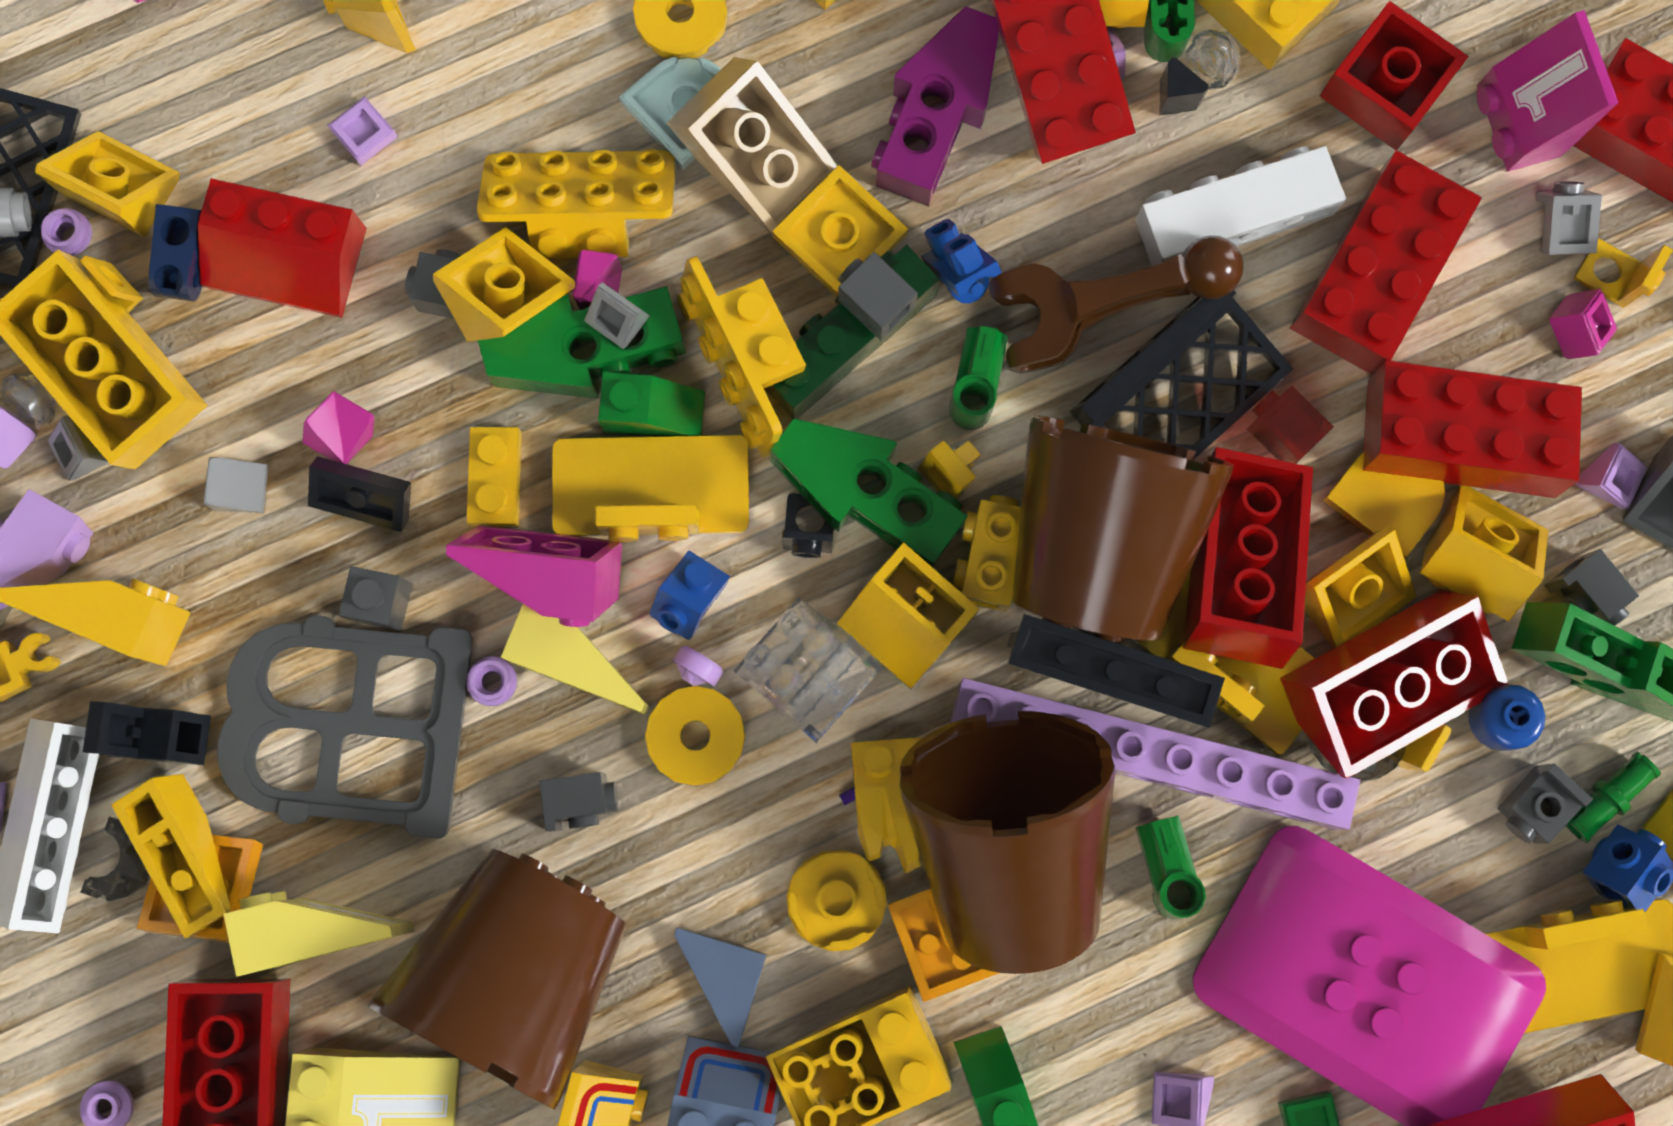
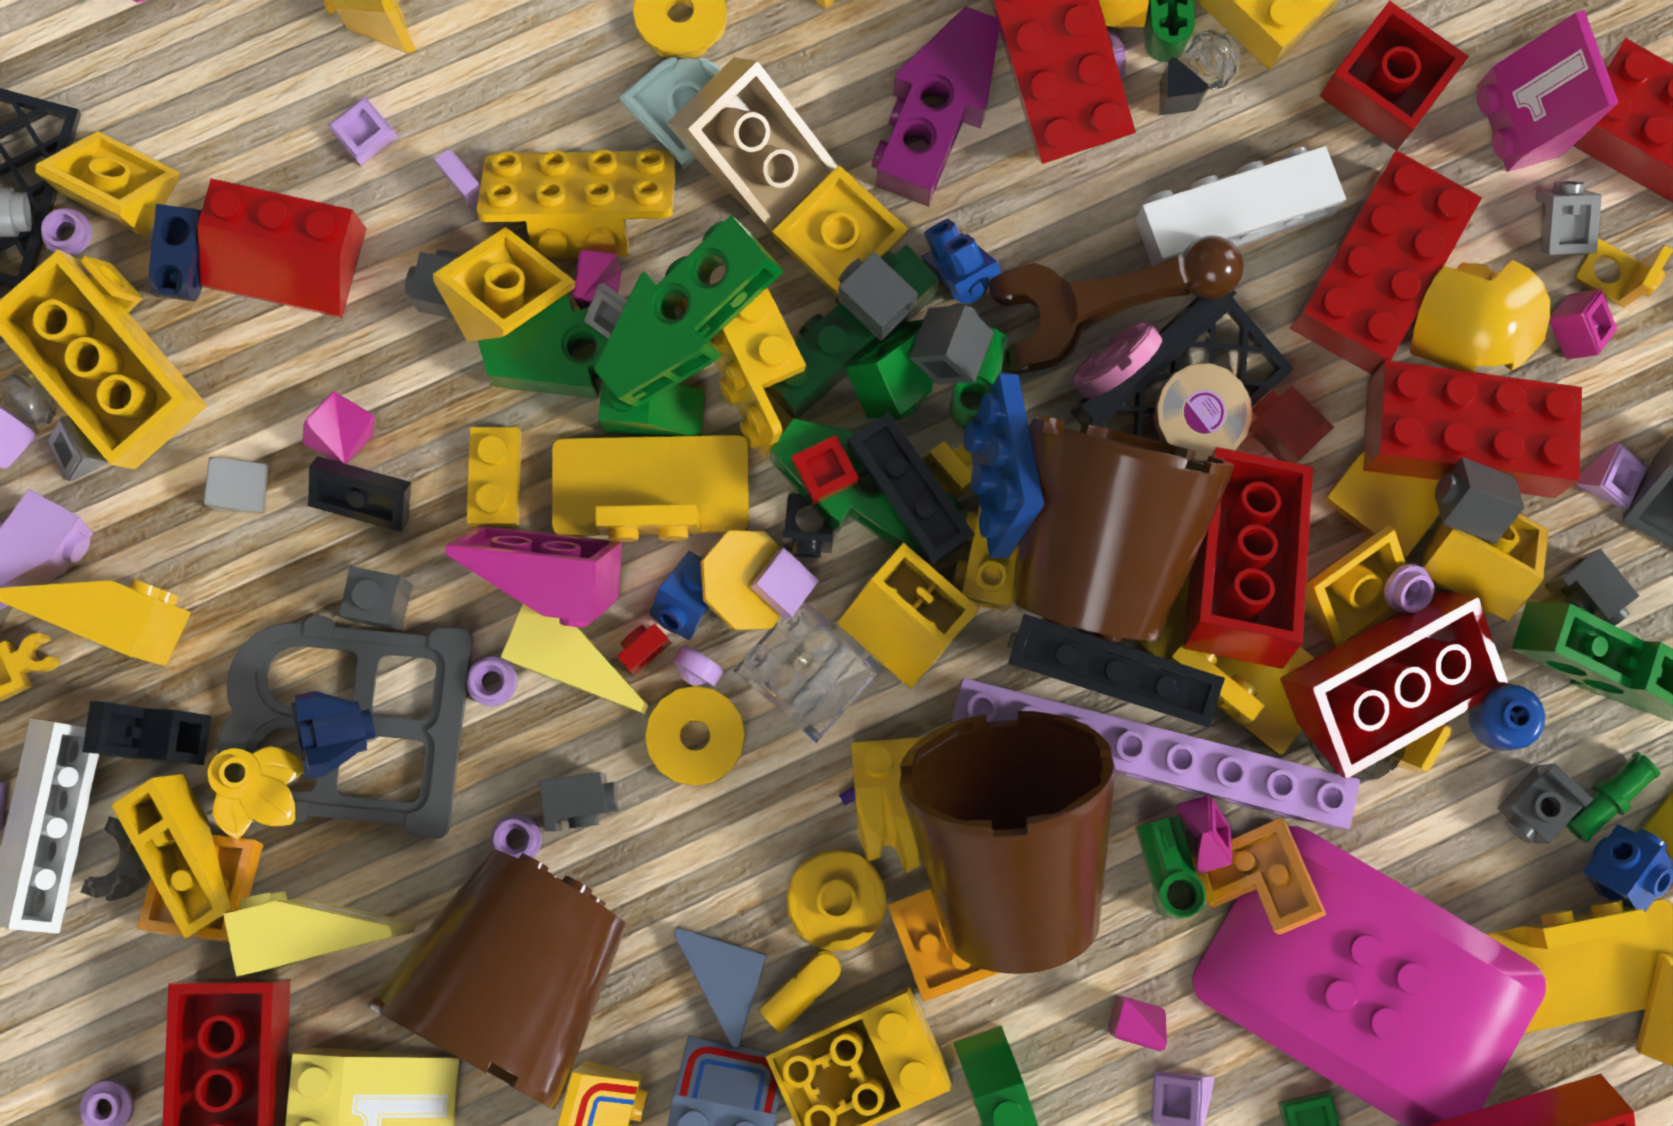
none -> yellow plate [207,746,303,840]
none -> dark blue brick [290,691,375,780]
none -> lavender tile [434,149,480,211]
none -> lavender plate [491,814,542,858]
none -> green brick [594,215,784,408]
none -> red plate [617,623,672,675]
none -> yellow piece [700,531,782,630]
none -> lavender tile [749,548,819,619]
none -> yellow bar [758,950,841,1034]
none -> red tile [791,435,859,505]
none -> green slope [844,319,933,421]
none -> black plate [847,412,975,566]
none -> dark grey brick [909,303,994,385]
none -> blue plate [964,373,1044,558]
none -> bright pink tile [1072,322,1162,399]
none -> dark pink slope [1107,994,1167,1052]
none -> tan tile [1153,363,1252,461]
none -> dark pink slope [1176,795,1232,873]
none -> light orange plate [1191,818,1327,935]
none -> lavender plate [1384,563,1434,613]
none -> yellow brick [1410,259,1550,372]
none -> dark grey brick [1435,457,1524,544]

